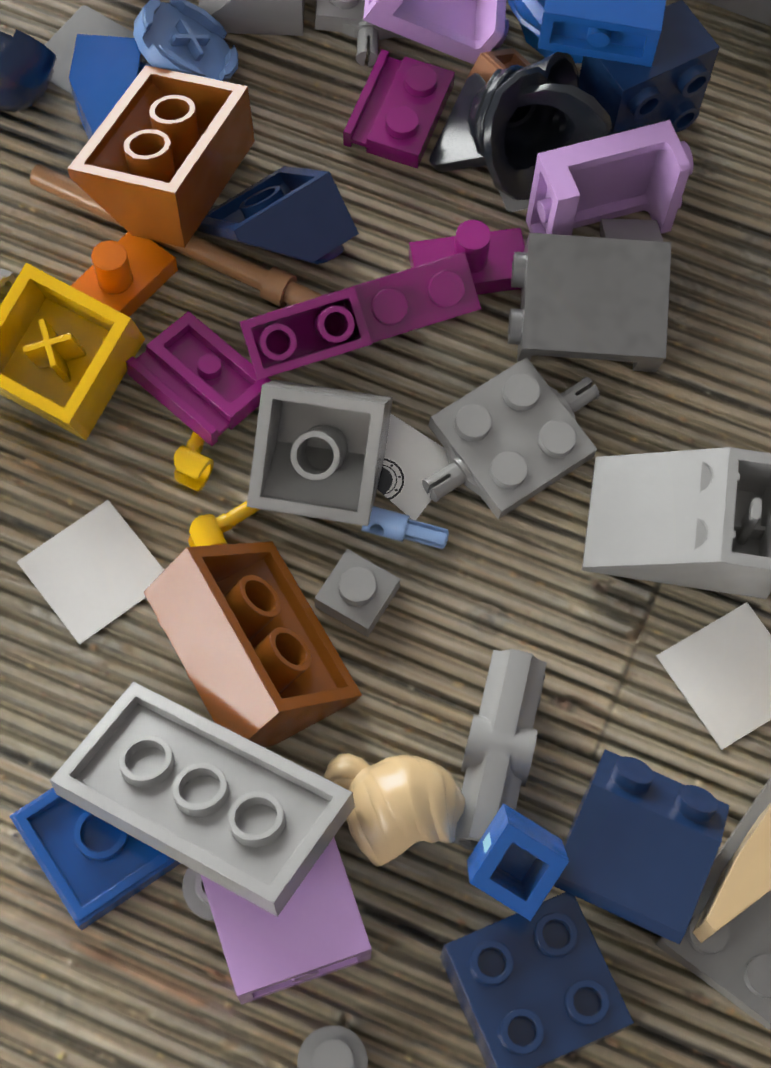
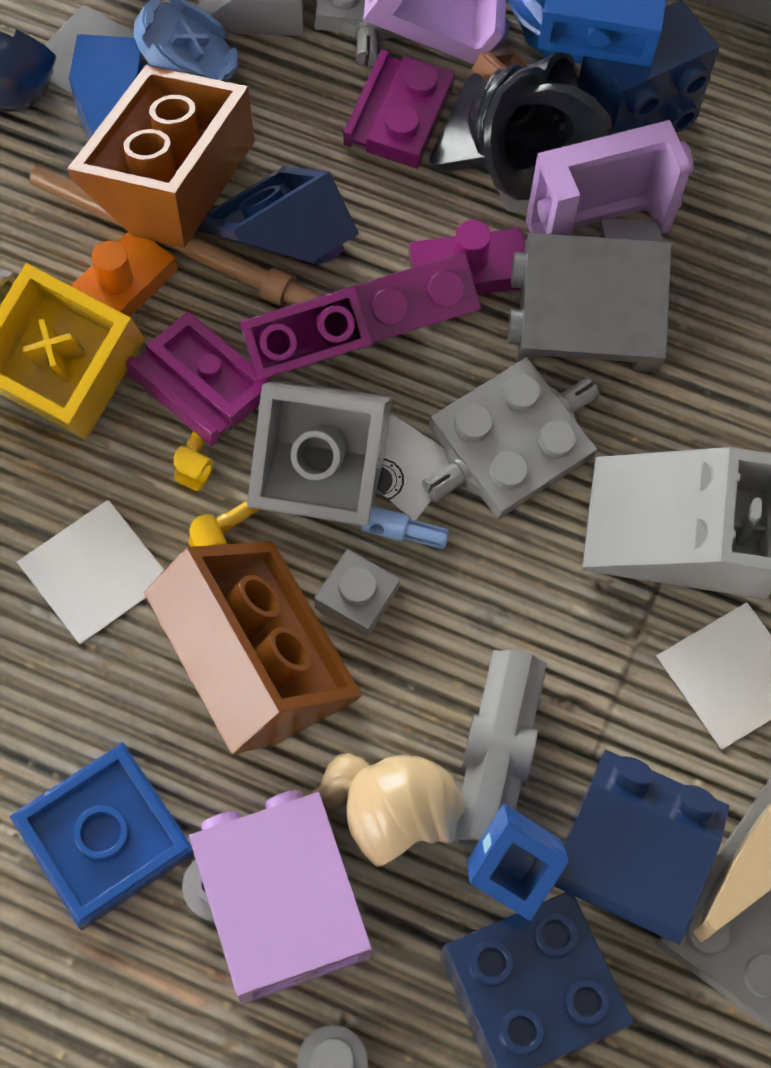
light grey plate [50,682,355,917] -> none

